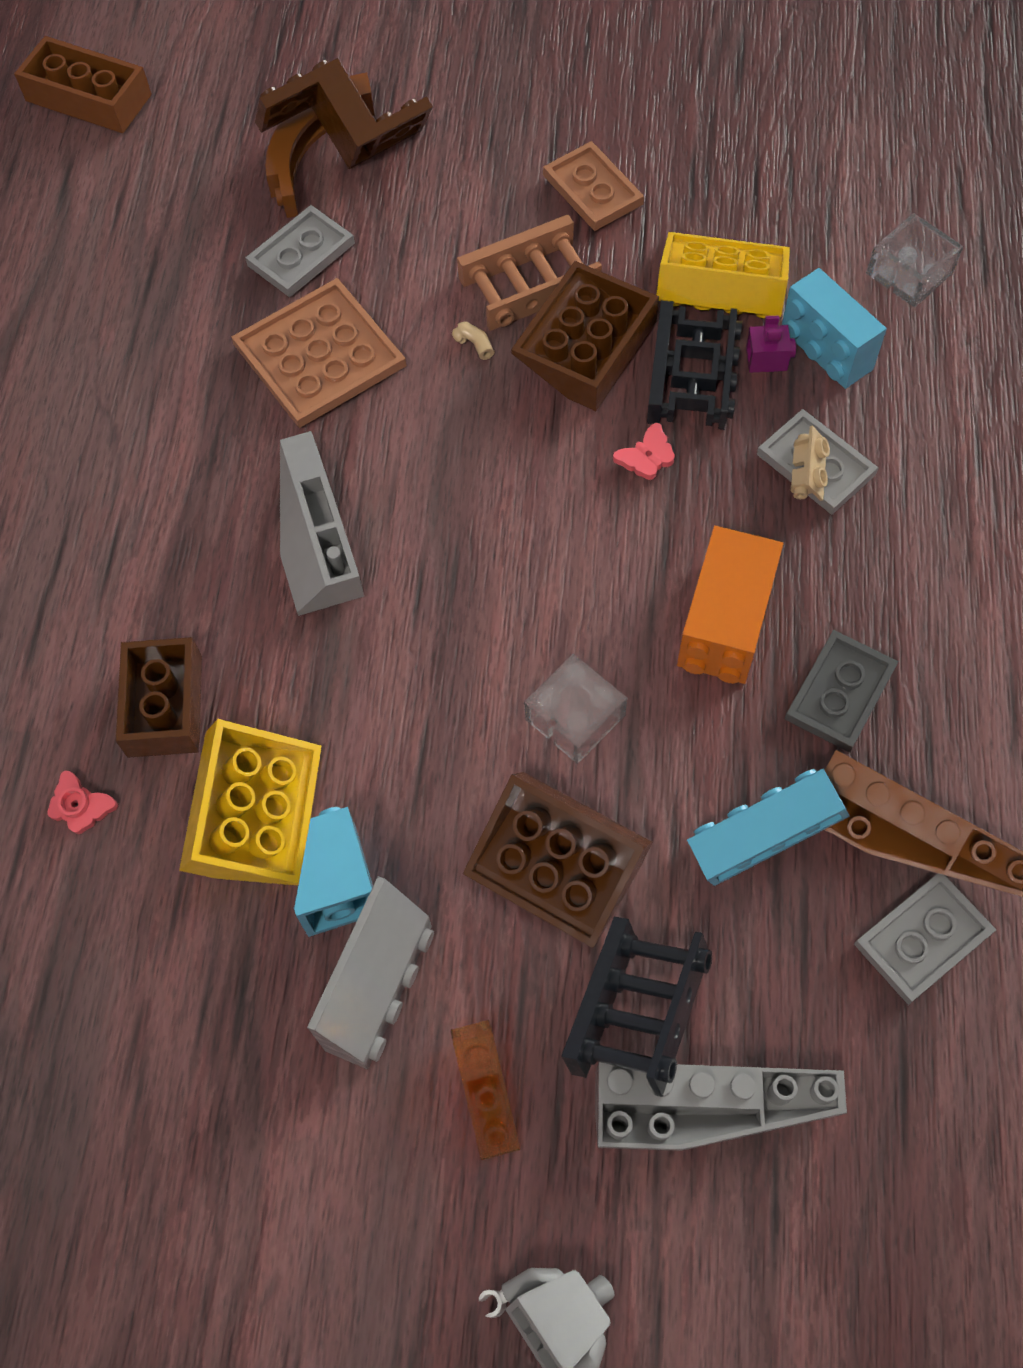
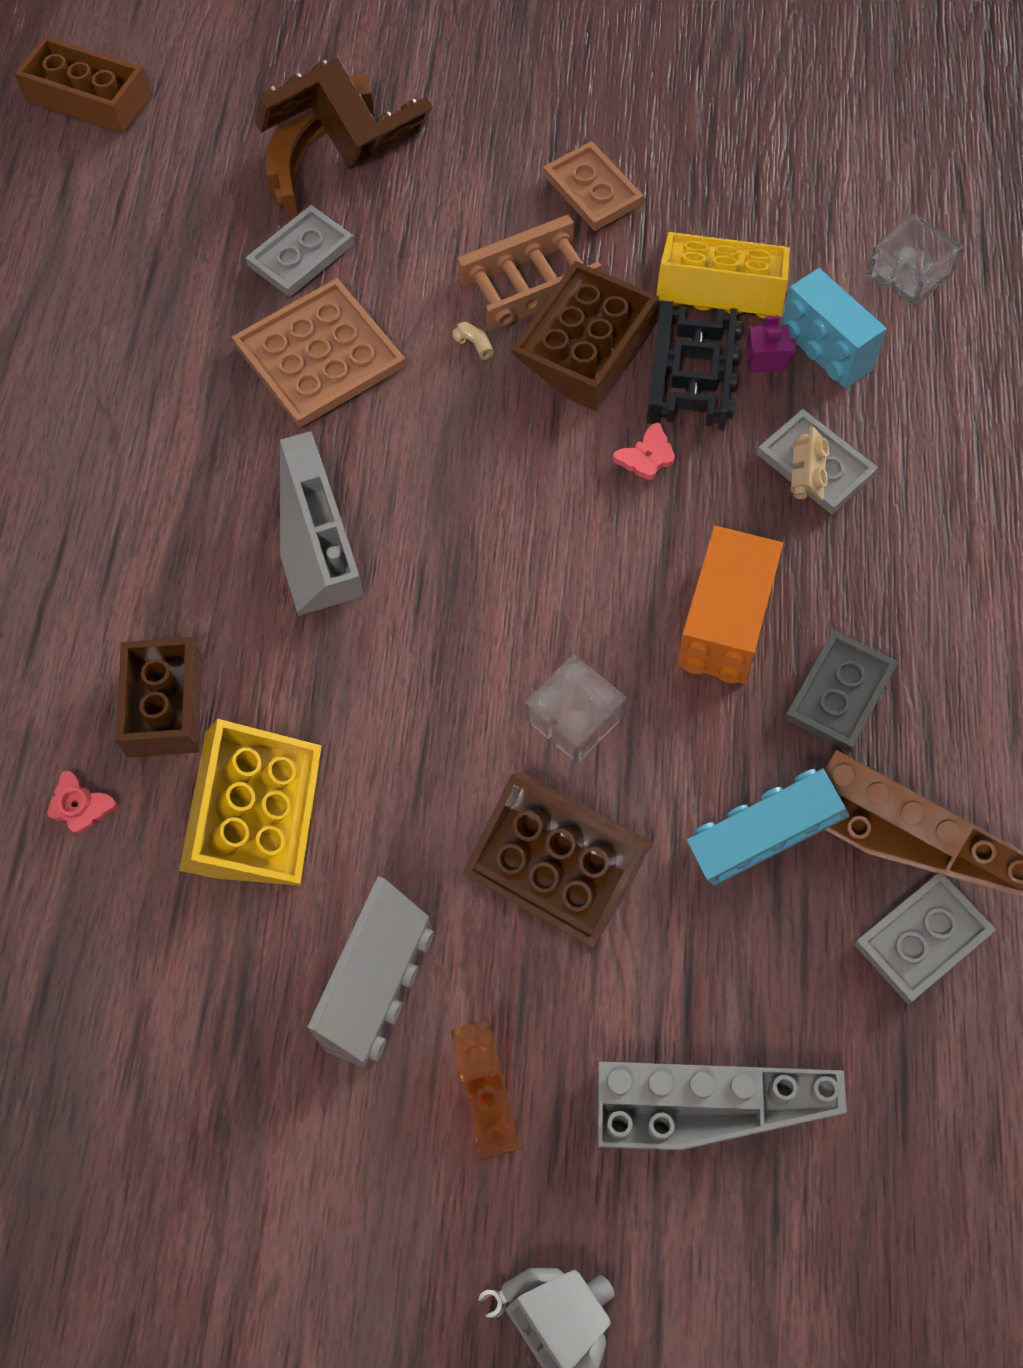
medium azure slope [294,807,373,937] -> none
black fence [561,916,712,1097] -> none

